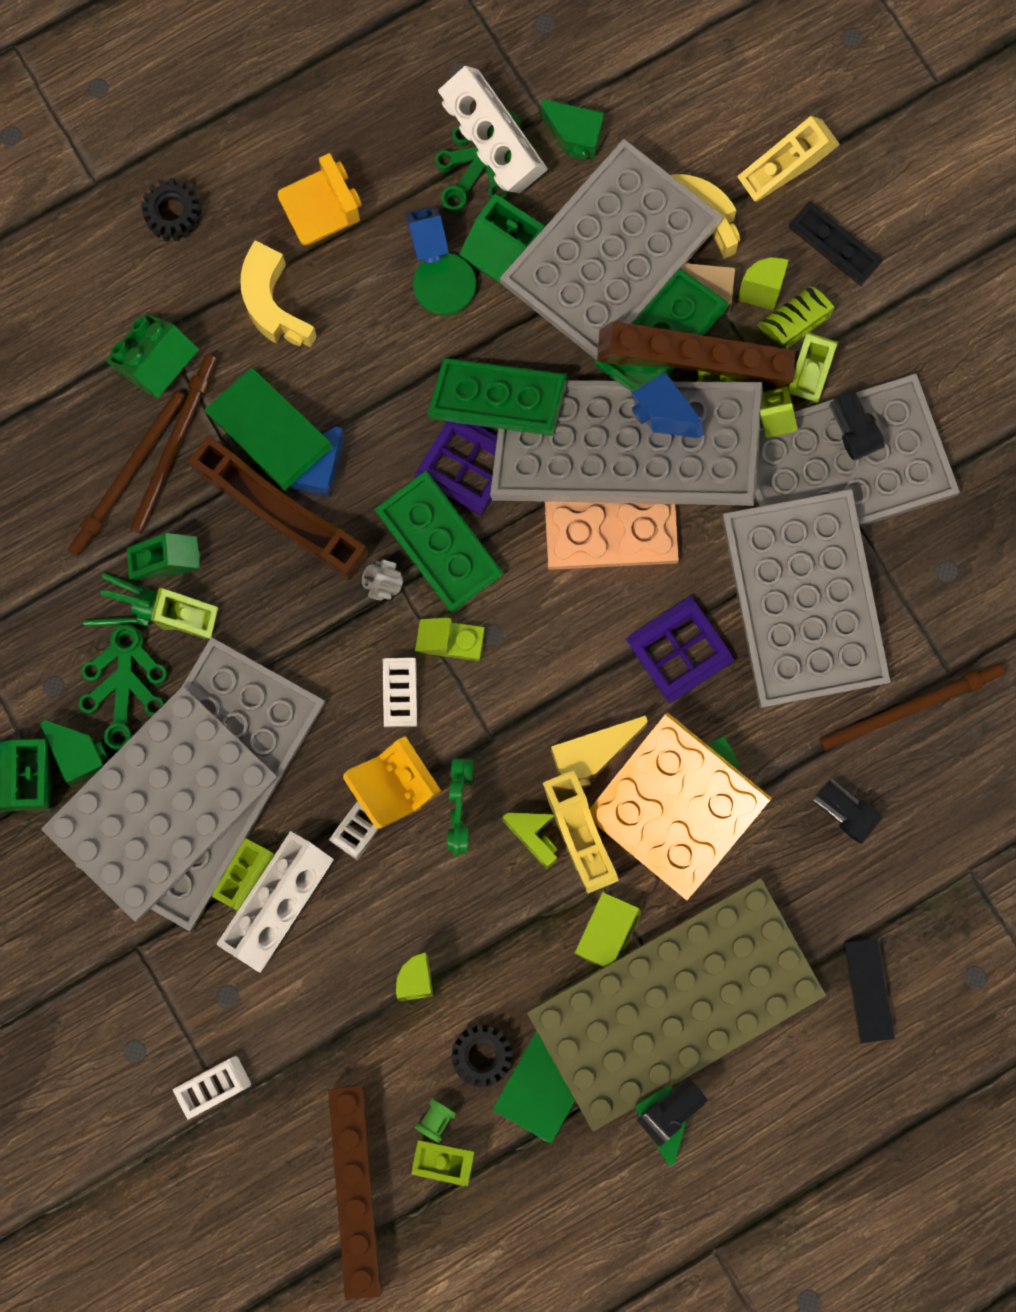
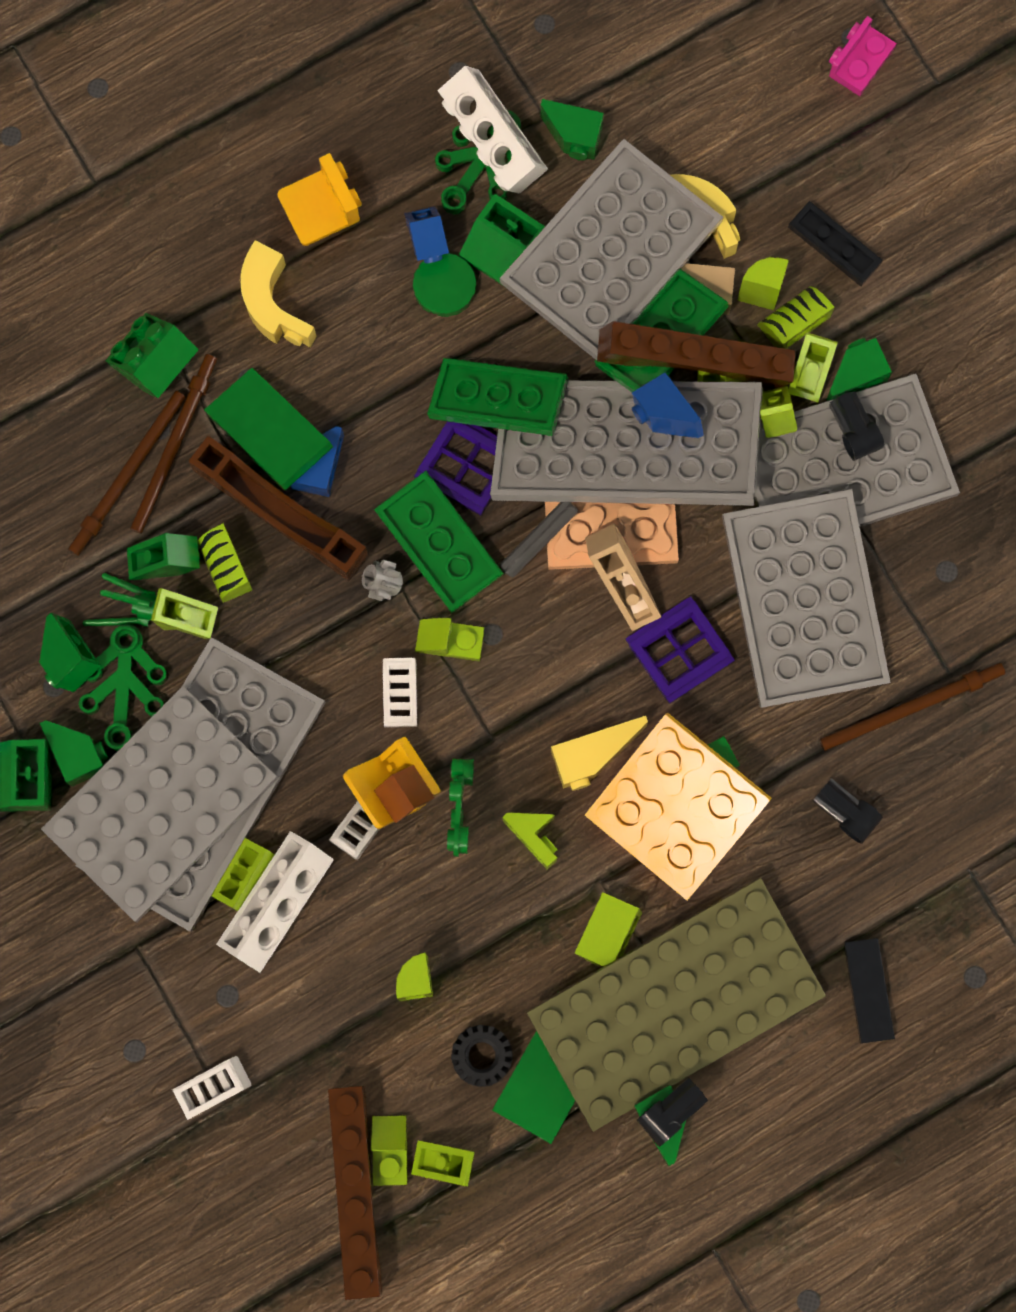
black tyre [141,178,202,242] -> none
bright green bush [414,1099,456,1144] -> none
light yellow arch [543,770,619,894] -> none
light yellow slope [737,116,840,202] -> none
none -> green slope [39,613,101,692]
none -> lime brick [198,524,253,603]
none -> lime slope [371,1115,408,1186]
none -> dark orange panel [374,765,434,823]
none -> dark grey axle [500,502,578,577]
none -> tan slope [585,523,662,631]
none -> green slope [826,338,892,401]
none -> dark pink bracket [829,16,897,96]

